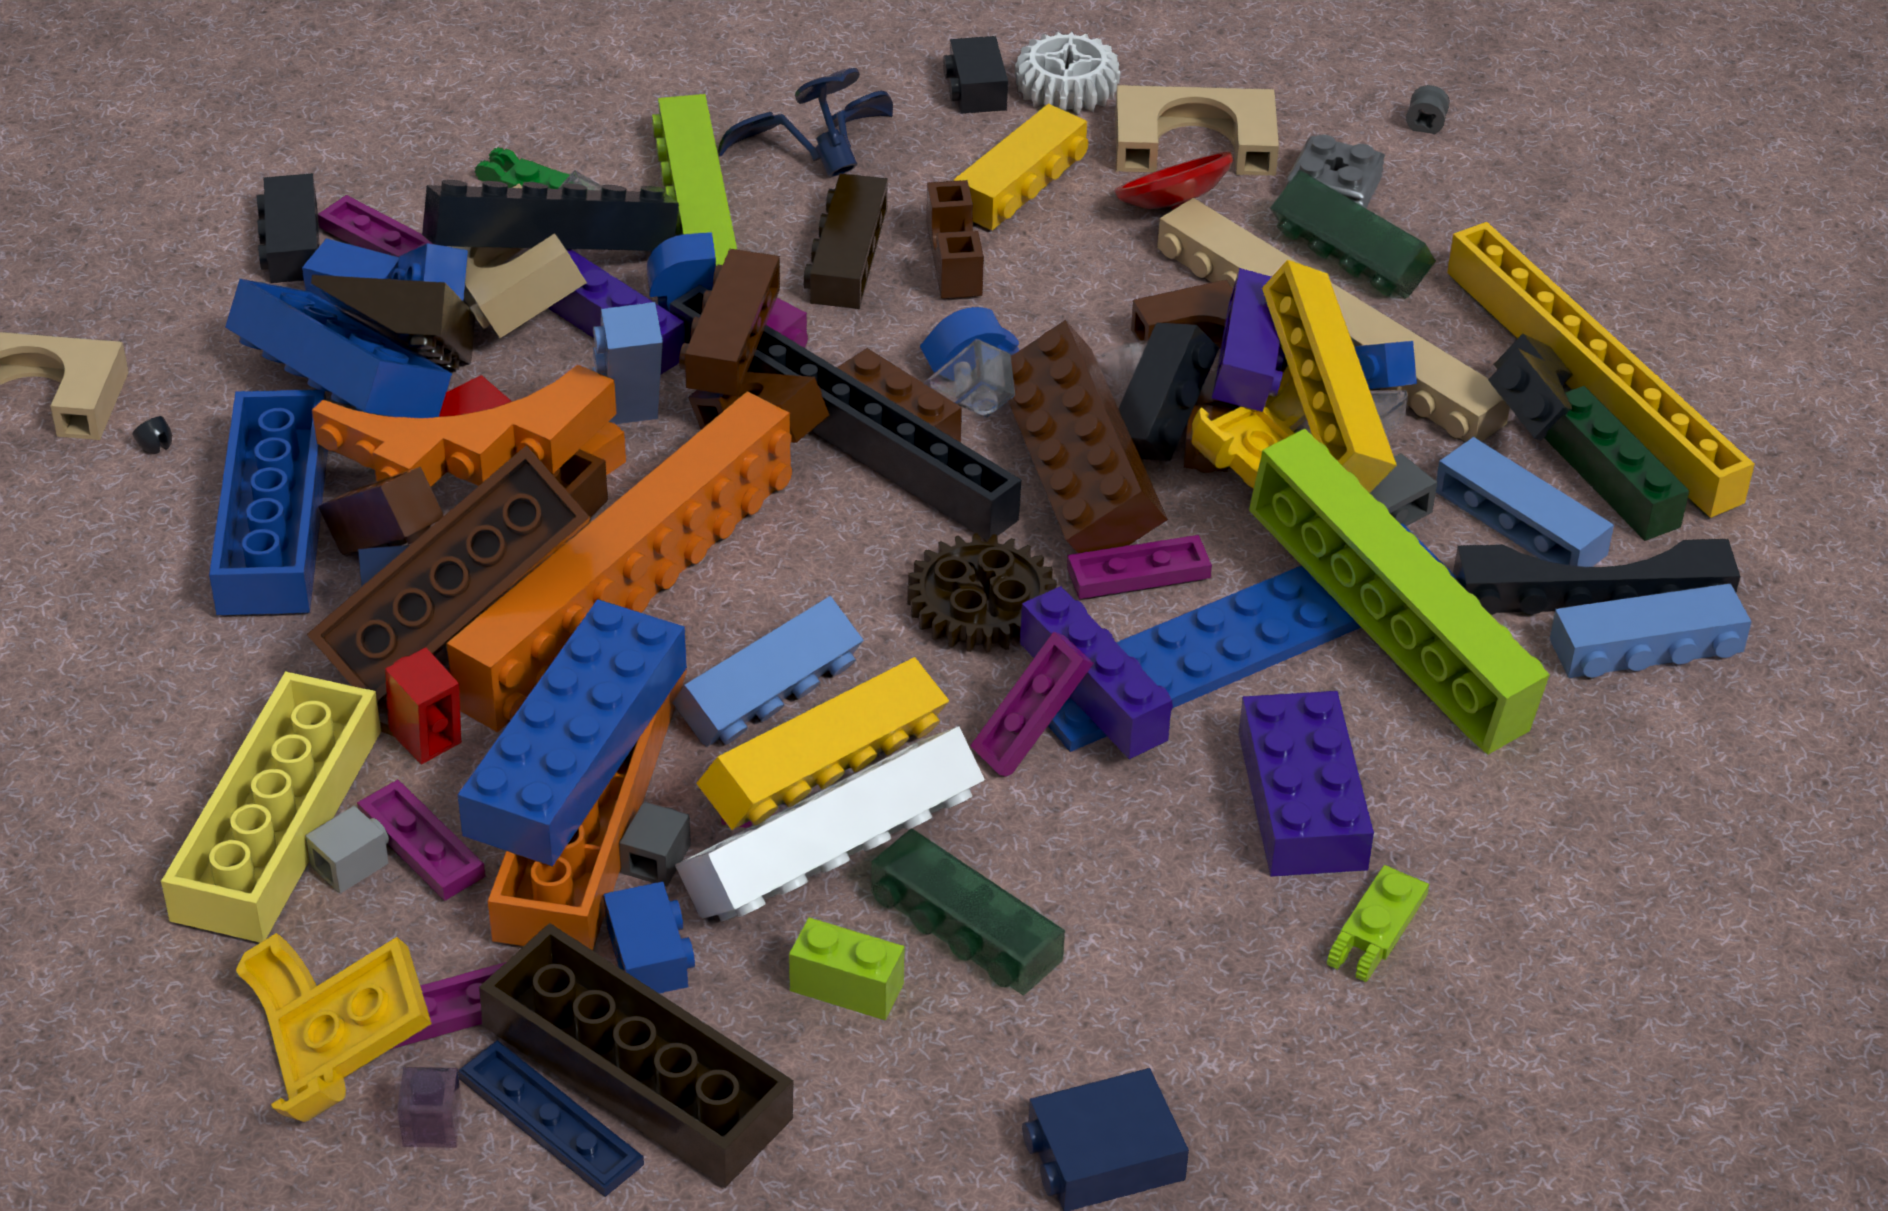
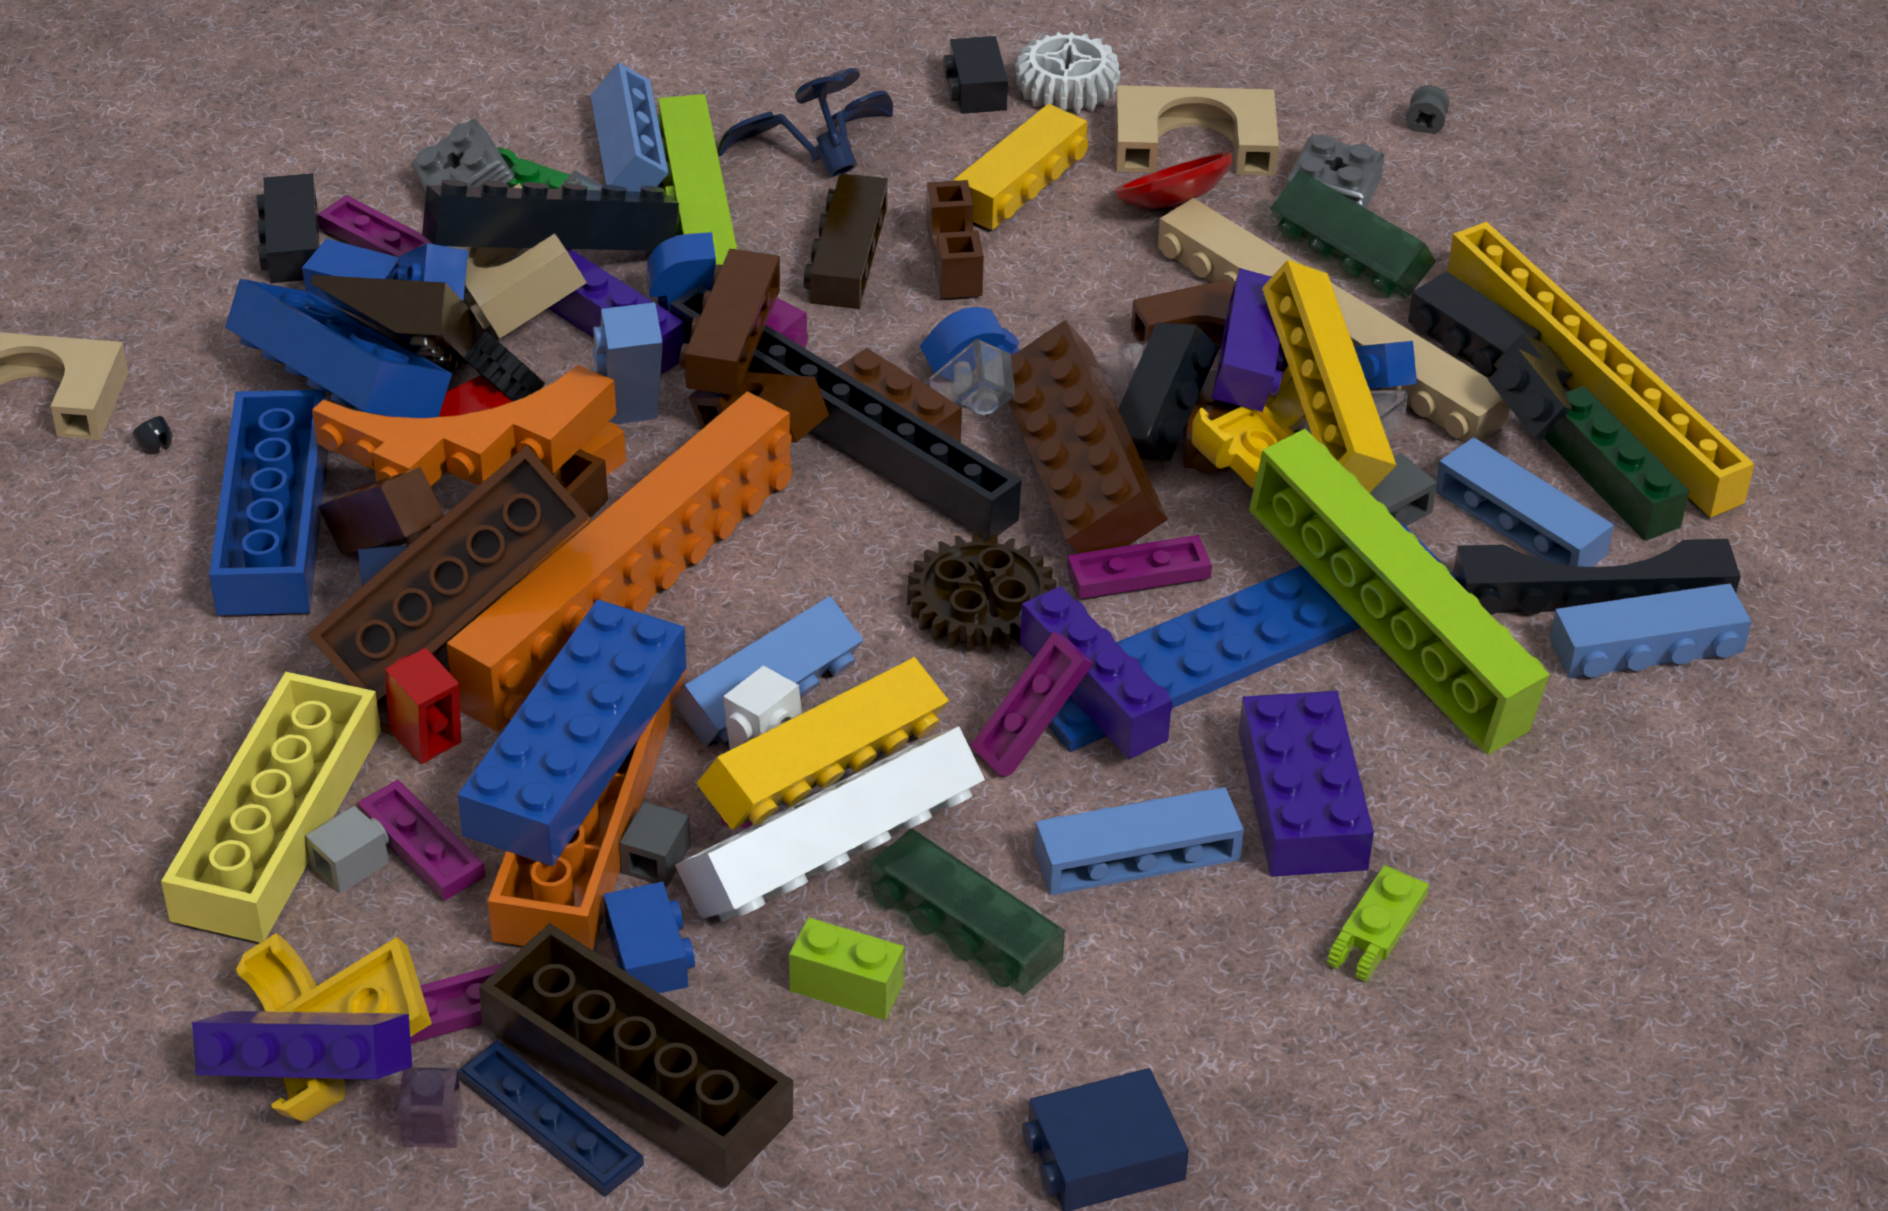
none -> dark purple brick [192,1011,412,1080]
none -> flat silver brick [411,119,513,192]
none -> black tyre [463,332,545,402]
none -> medium blue brick [591,62,668,192]
none -> white brick [723,665,802,750]
none -> medium blue brick [1034,787,1244,895]
none -> black brick [1408,271,1541,376]

